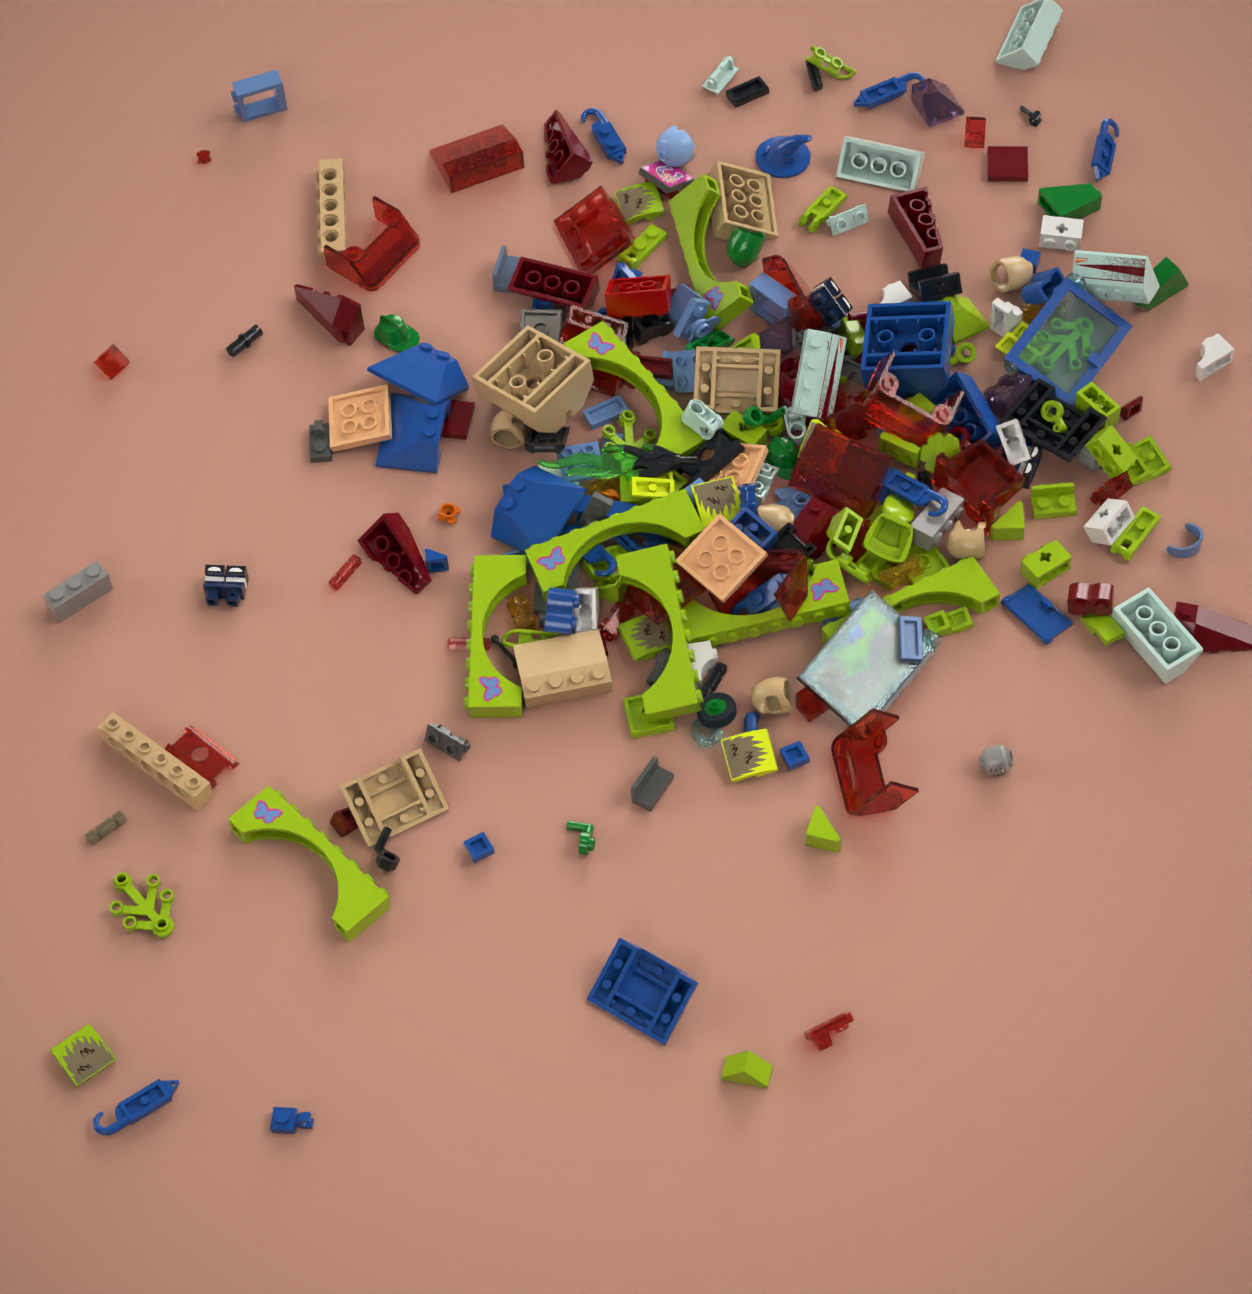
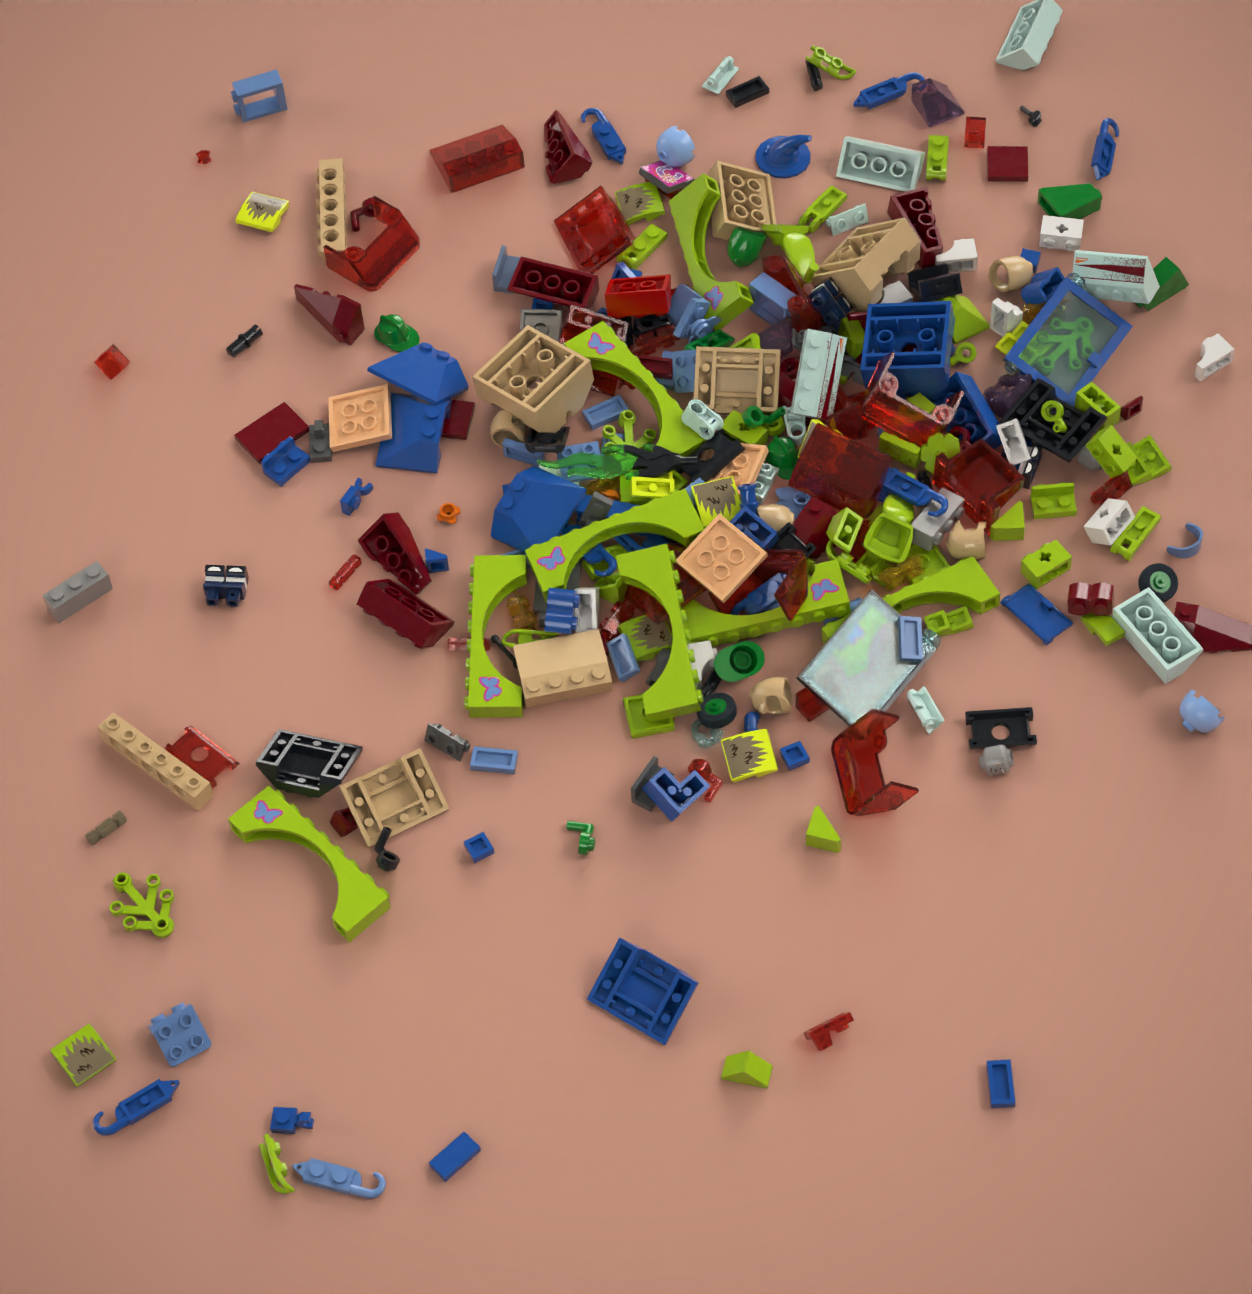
none -> medium blue bracket [147,1002,211,1067]
none -> dark red tile [234,402,309,464]
none -> slope [236,192,289,232]
none -> black slope [256,729,363,798]
none -> lime piece [259,1134,295,1194]
none -> blue bracket [261,436,311,487]
none -> medium blue plate [292,1158,386,1199]
none -> blue plate [340,478,373,516]
none -> dark red plate [350,197,383,232]
none -> dark red slope [357,579,455,649]
none -> blue tile [429,1132,481,1182]
none -> medium blue tile [470,746,518,774]
none -> medium blue tile [502,438,545,467]
none -> medium blue tile [606,633,641,682]
none -> clear red hinge [635,324,680,355]
none -> blue brick [641,767,710,821]
none -> clear red plate [688,759,723,802]
none -> green piece [714,641,765,682]
none -> lime piece [761,224,819,284]
none -> tan piece [811,218,921,314]
none -> light aqua hinge [907,686,945,735]
none -> lime plate [926,135,949,181]
none -> white arch [935,238,978,273]
none -> black piece [965,707,1037,749]
none -> blue tile [986,1059,1015,1108]
none -> black wheel [1138,563,1178,602]
none -> light blue cylinder [1179,690,1225,733]

